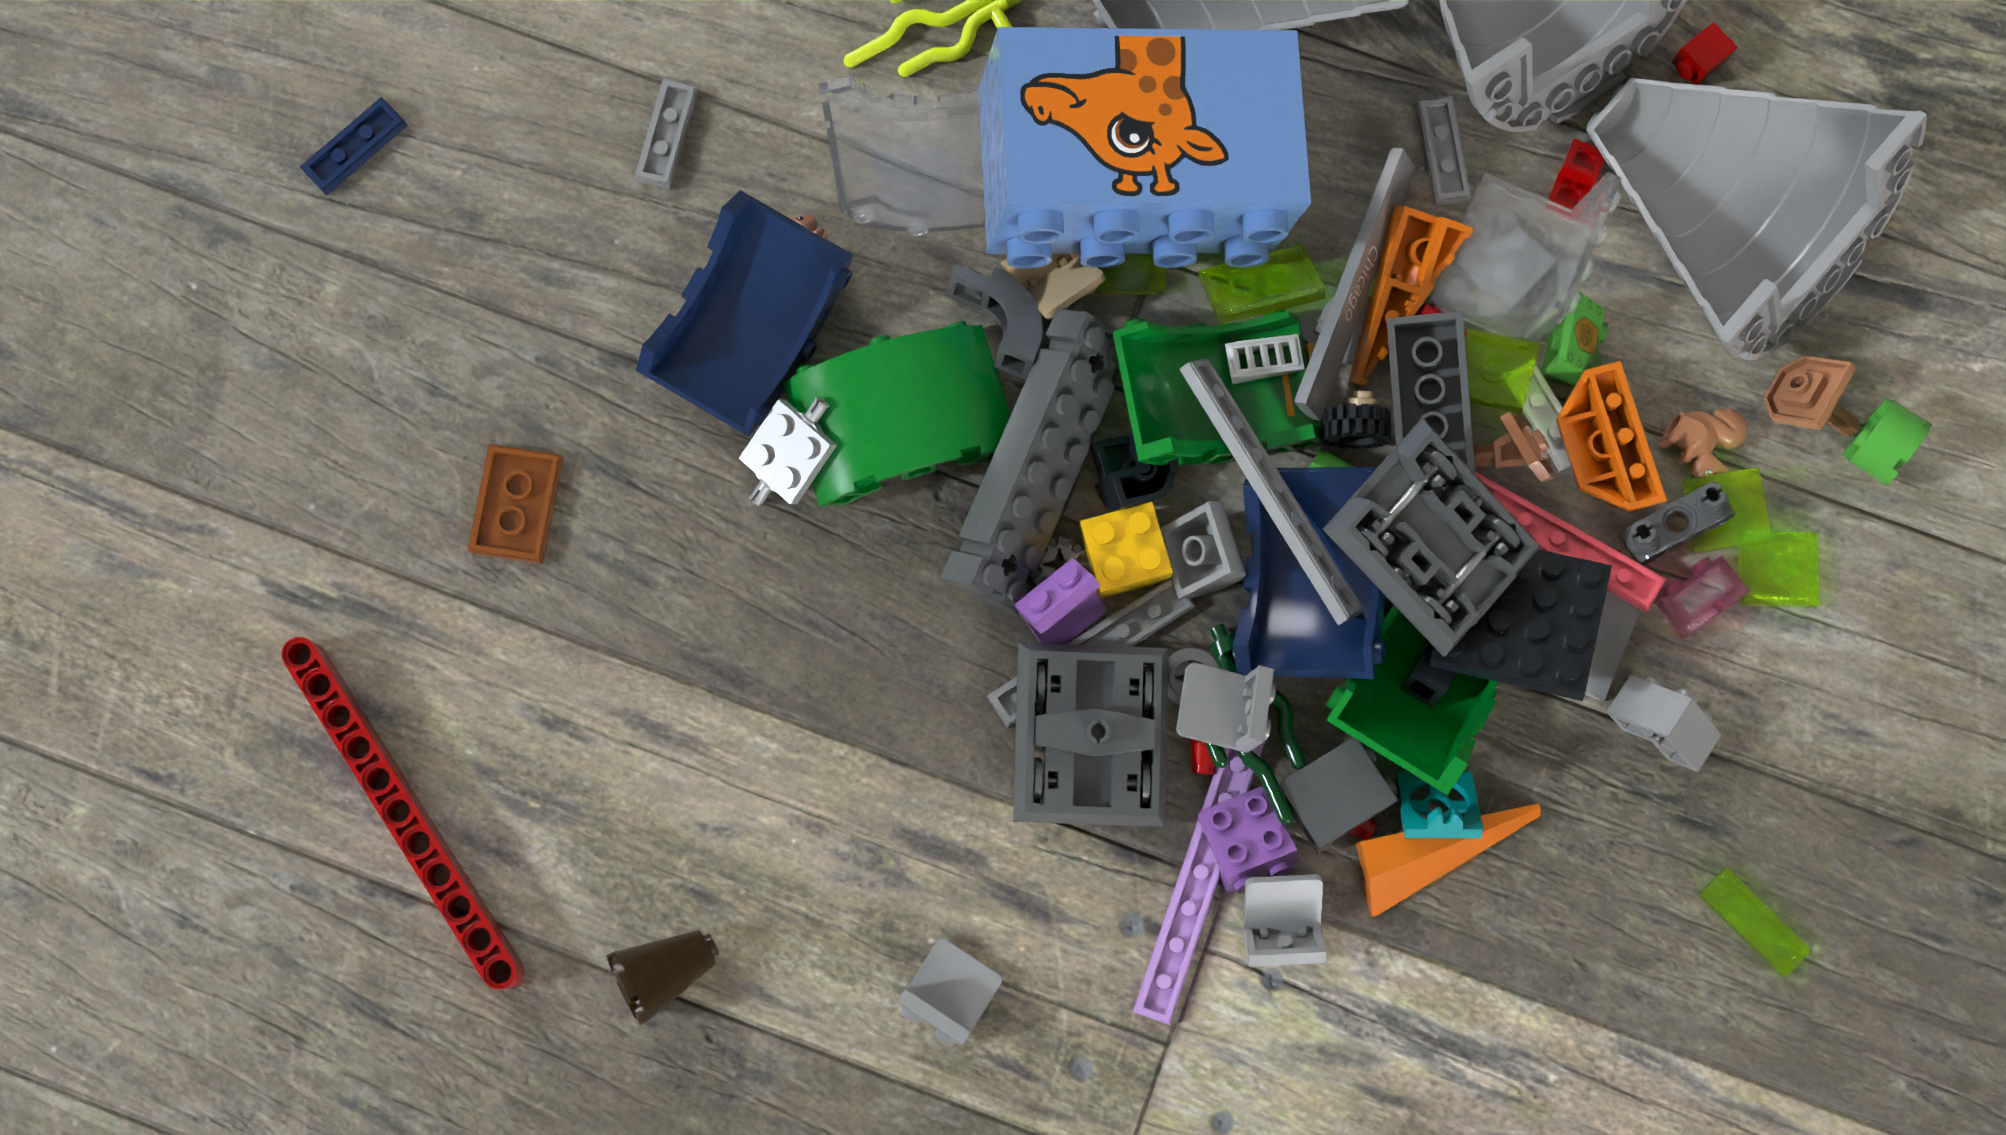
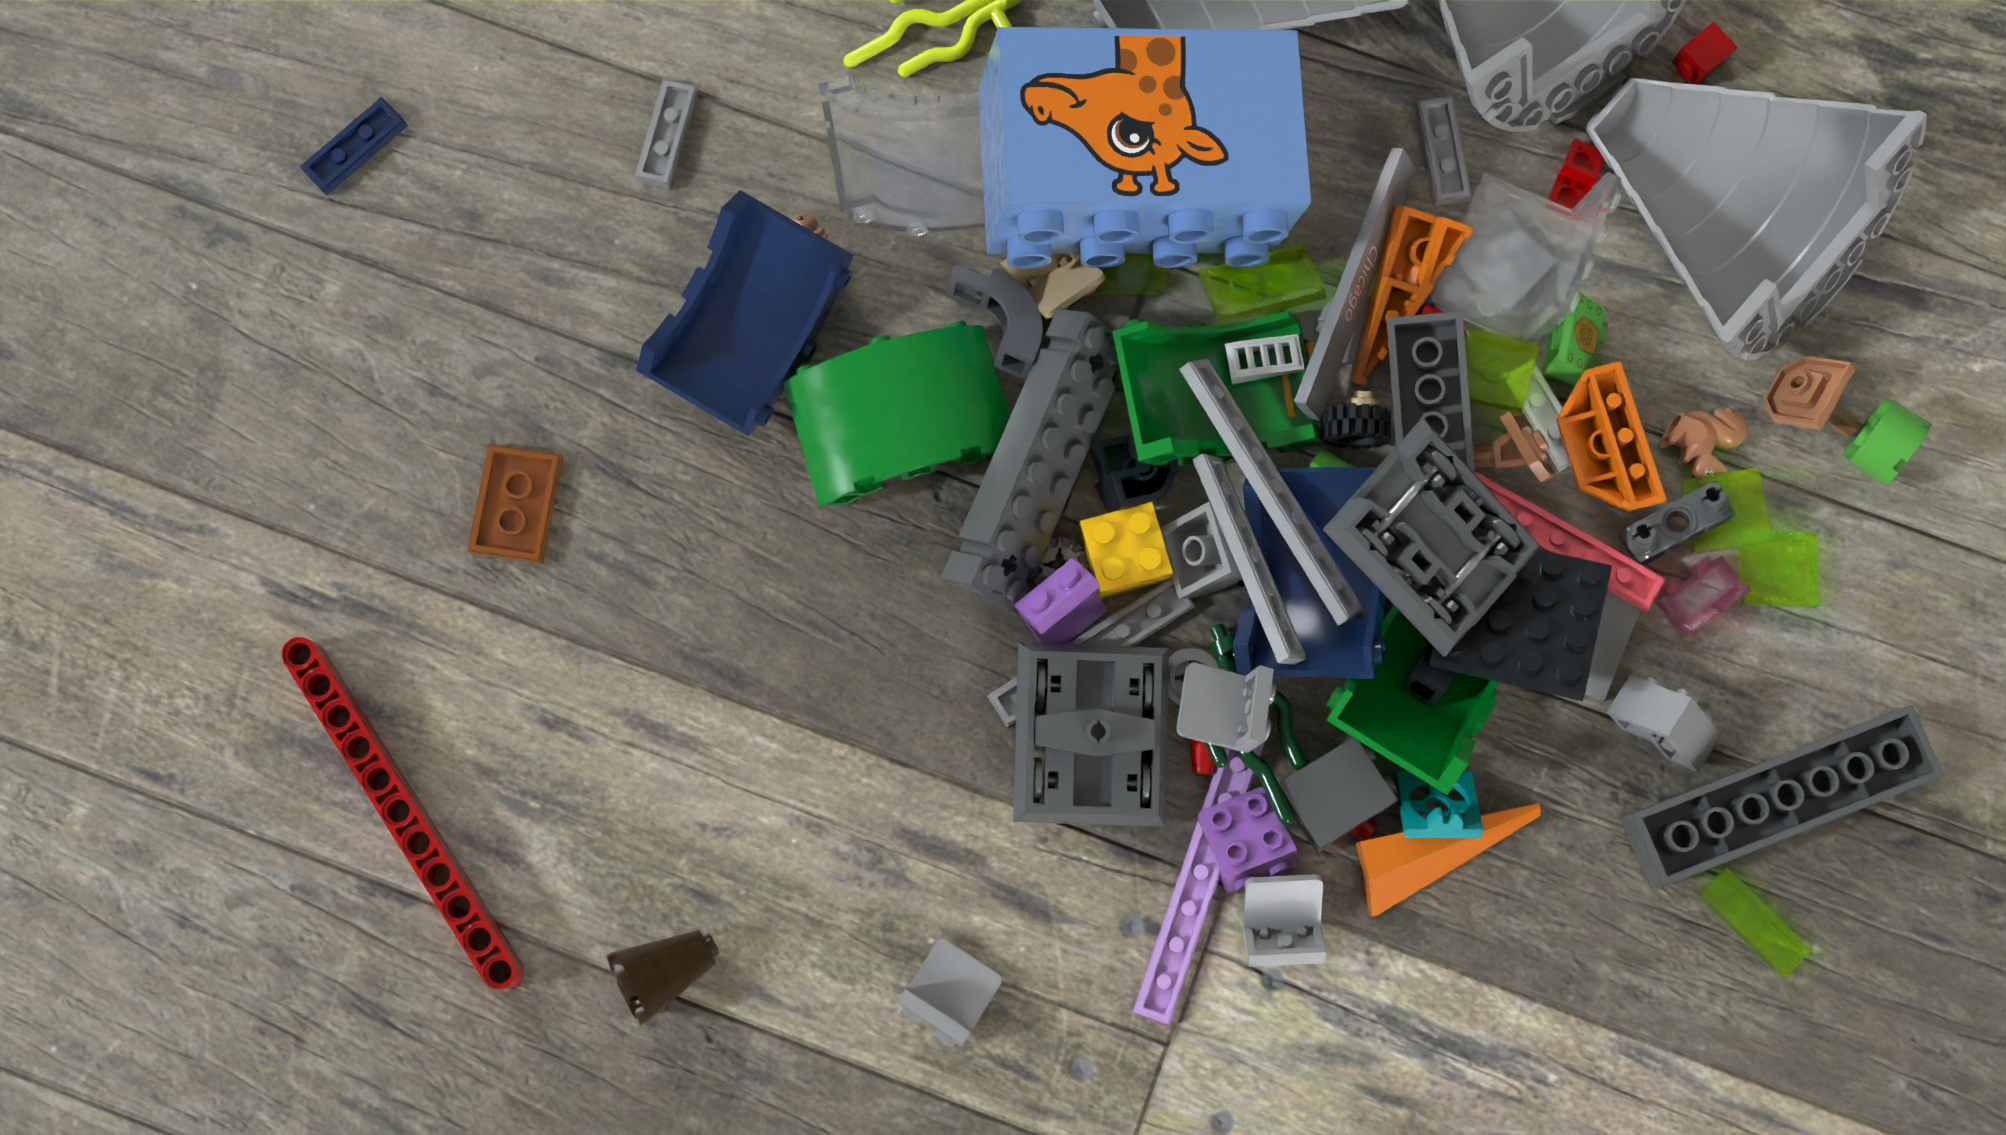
plate [739,396,837,506] -> none
none -> light grey tile [1192,453,1306,665]
none -> dark grey brick [1620,705,1945,888]

